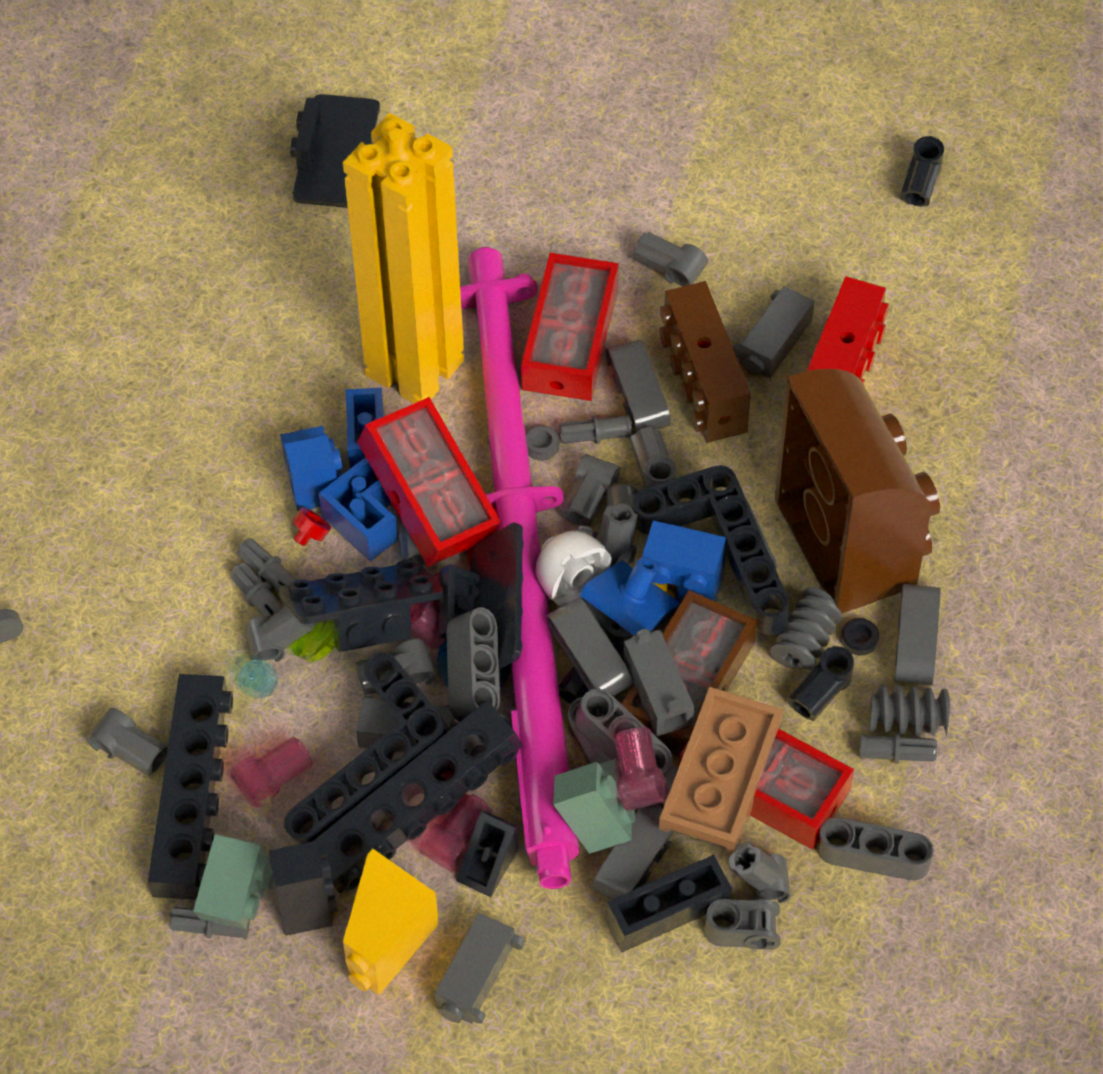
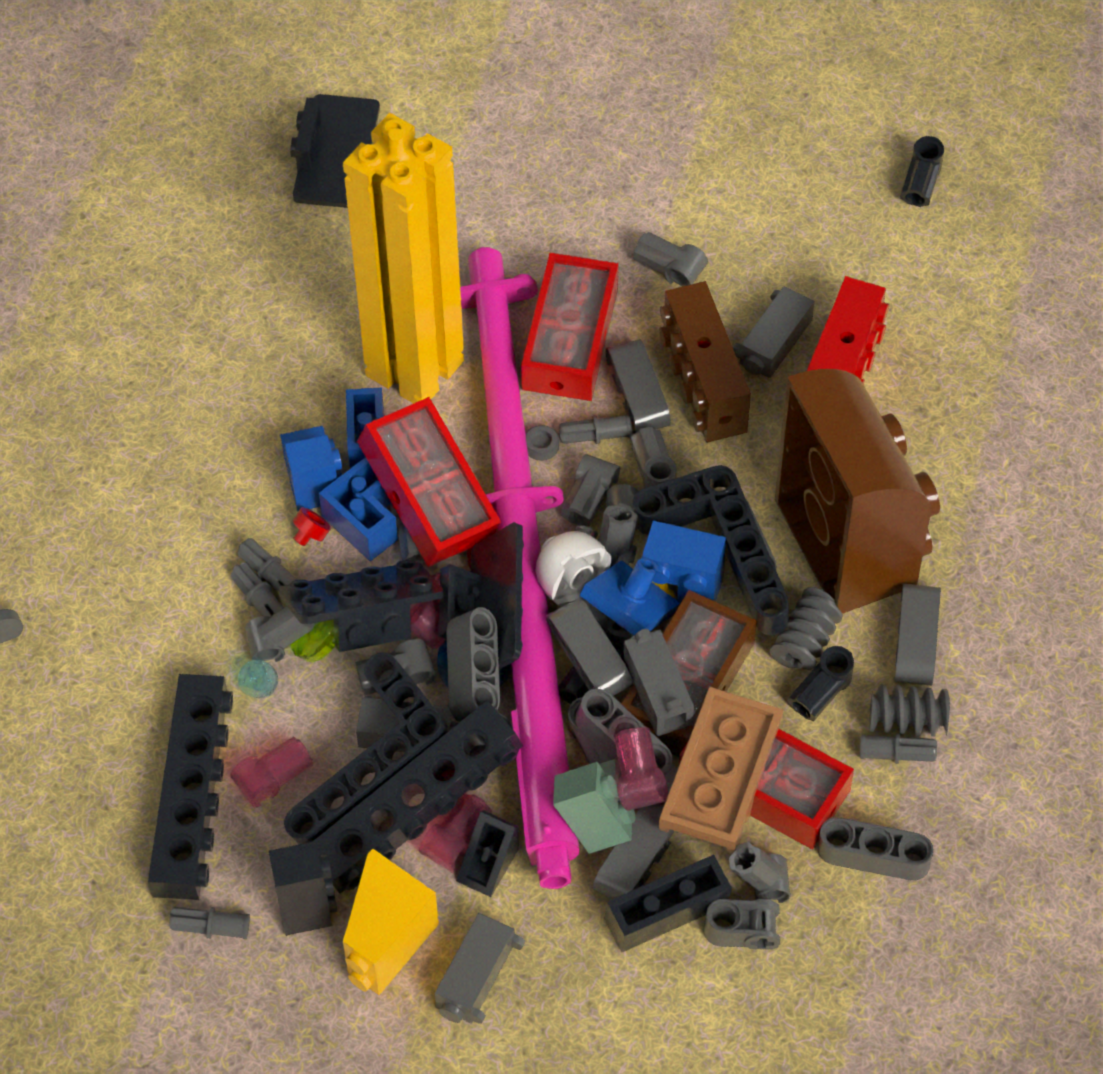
dark grey piece [86,708,168,776] -> none
sand green brick [193,834,274,930] -> none
black tile [841,618,879,656] -> none

